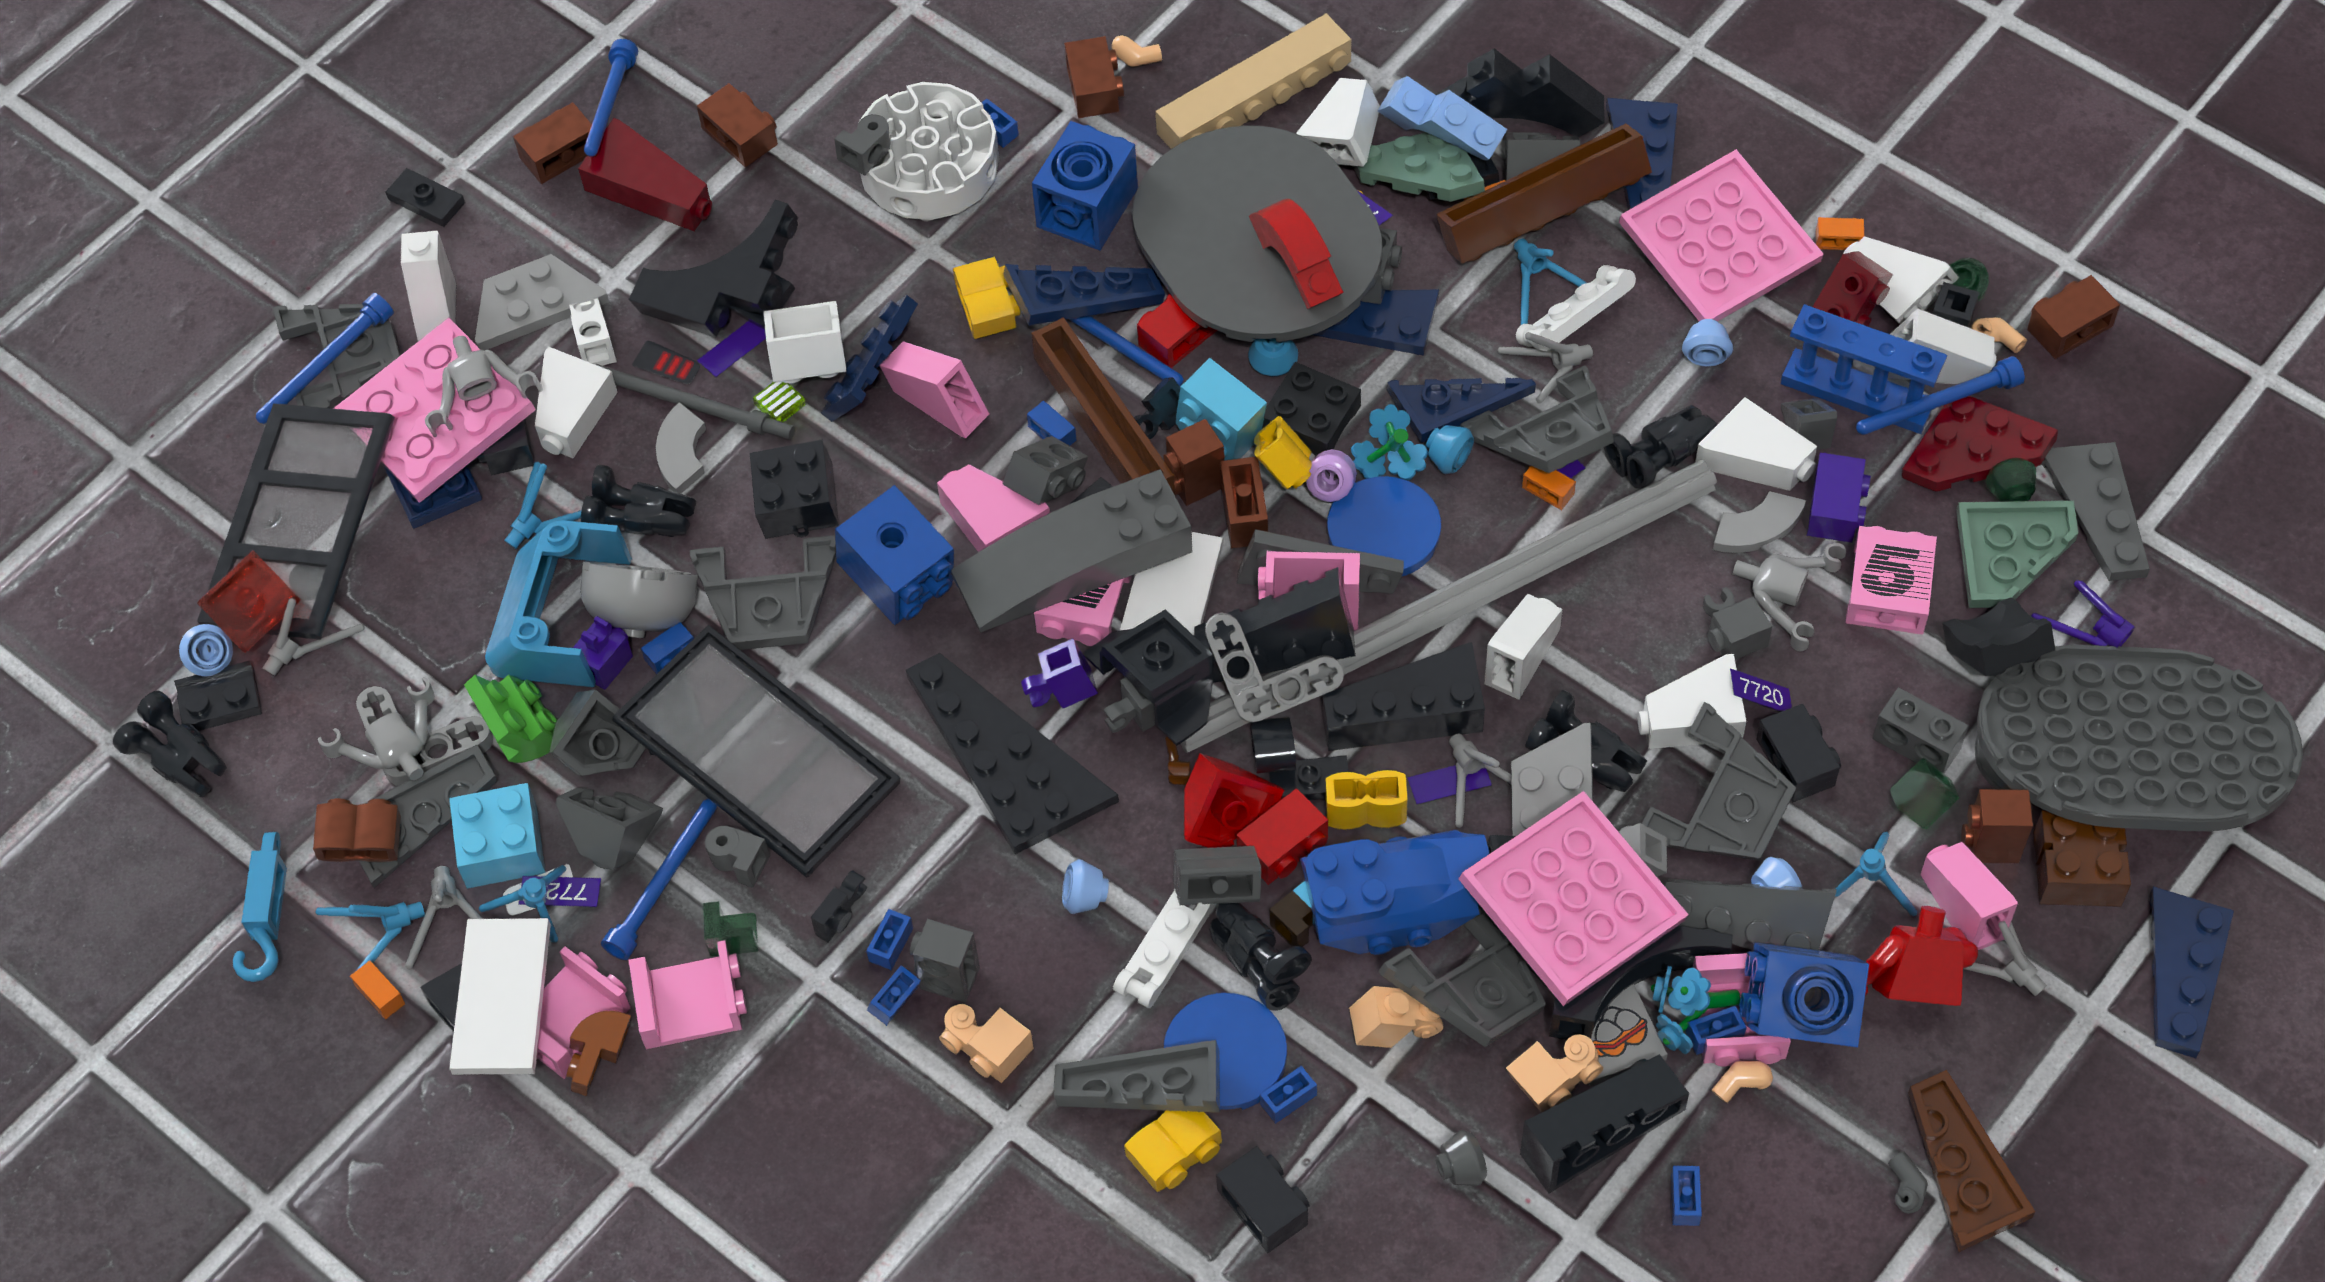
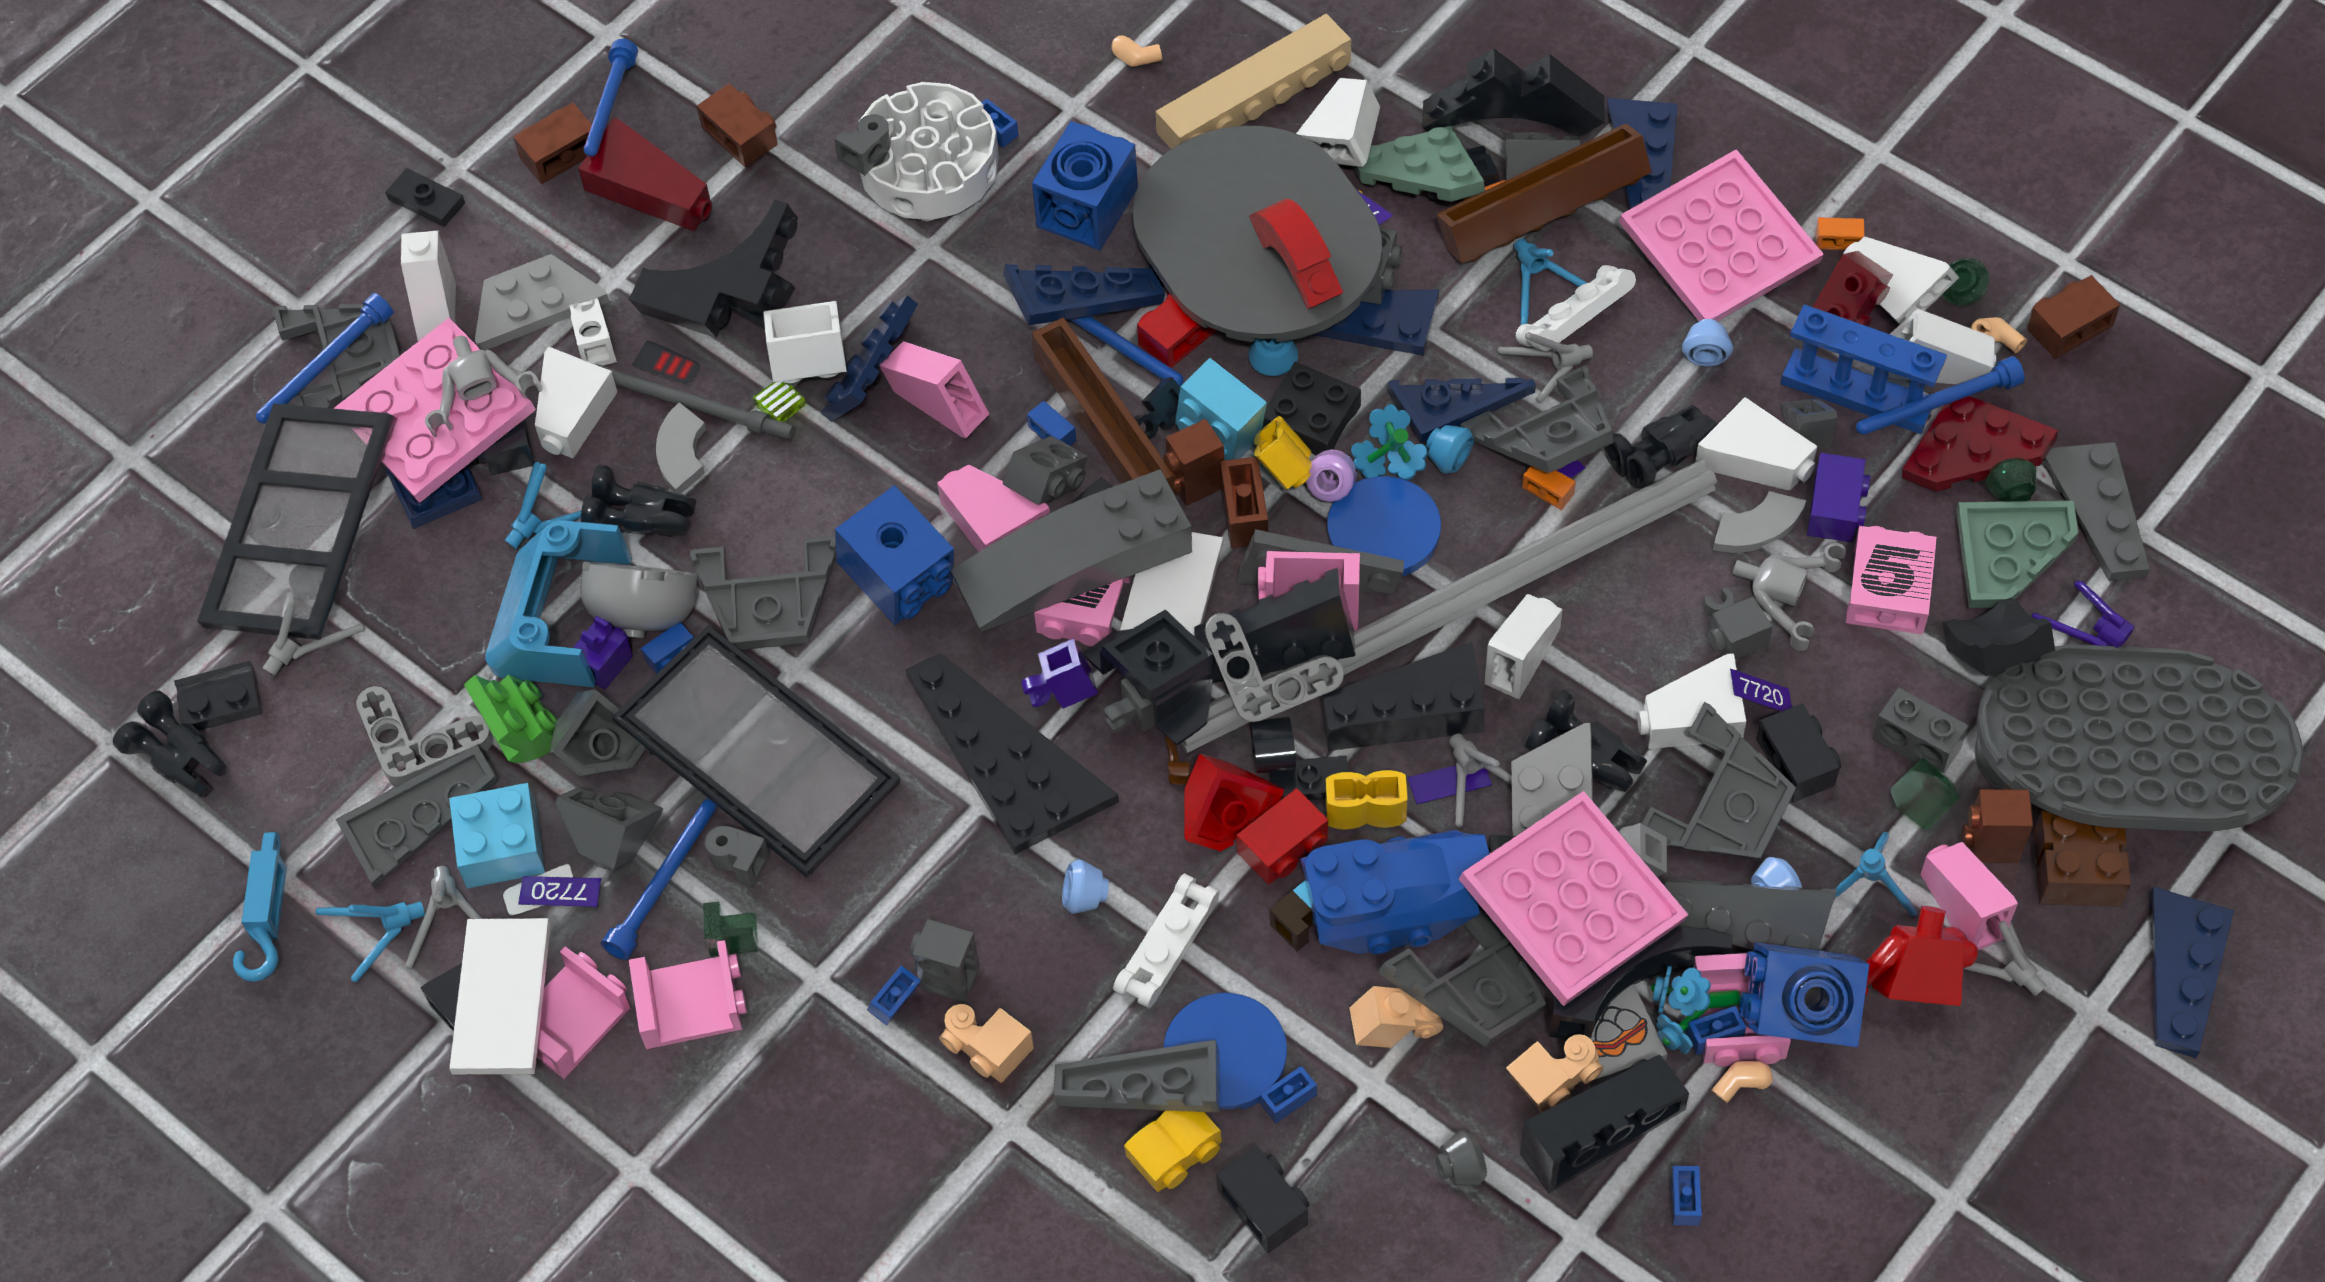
light blue cone [179,624,233,676] -> none
clear red plate [197,550,301,653] -> none
copper brick [313,798,401,862] -> none
light grey piece [318,677,435,781] -> none
orange piece [350,960,405,1020] -> none
dark azure plant [479,865,566,943] -> none
dark orange brick [566,1011,631,1096] -> none
dark purple sticker [697,321,766,377] -> none
black brick [750,439,839,539] -> none
black plate [811,870,867,943] -> none
blue piece [866,909,913,970] -> none
yellow brick [953,257,1021,339] -> none
copper brick [1064,36,1124,118] -> none
dark grey brick [1173,846,1261,905] -> none
black piece [1209,903,1312,1011] -> none
light blue arch [1378,76,1507,160] -> none
dark grey arm [1888,1151,1928,1214] -> none
reddish brown wing [1908,1070,2036,1252] -> none
black brick [1933,282,1980,328] -> none

